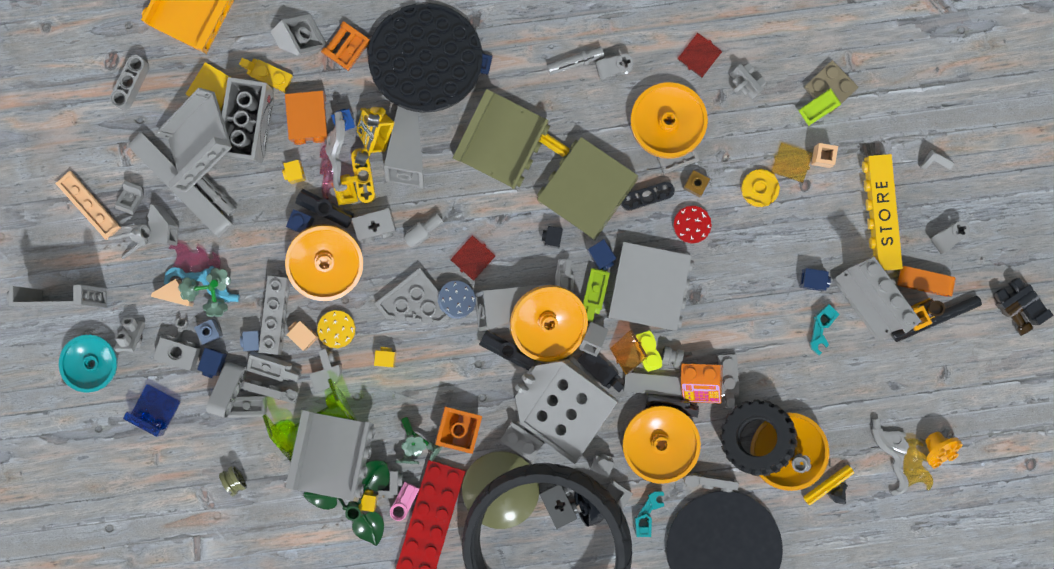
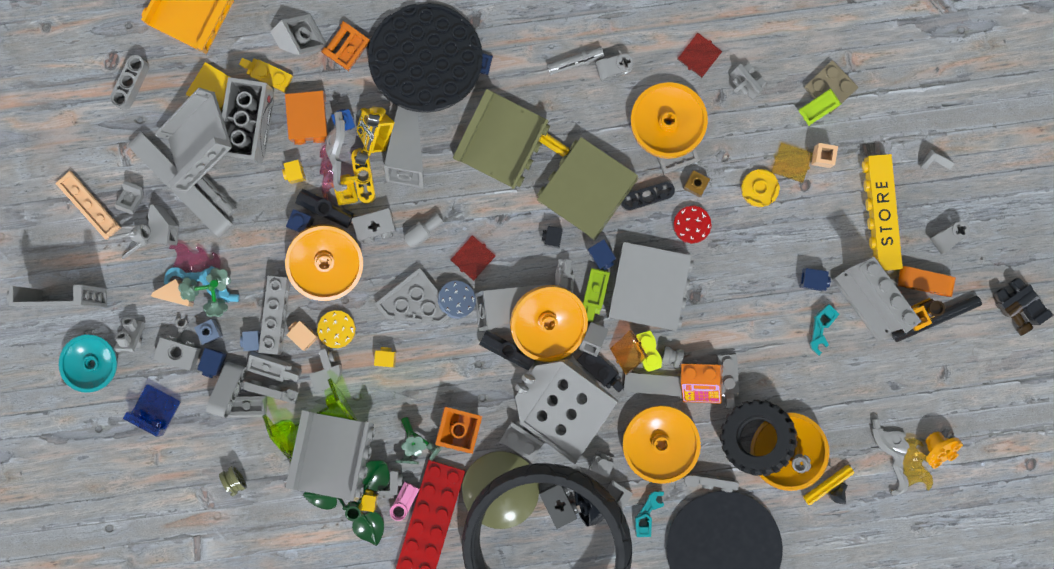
black hinge [645,394,699,418] -> none

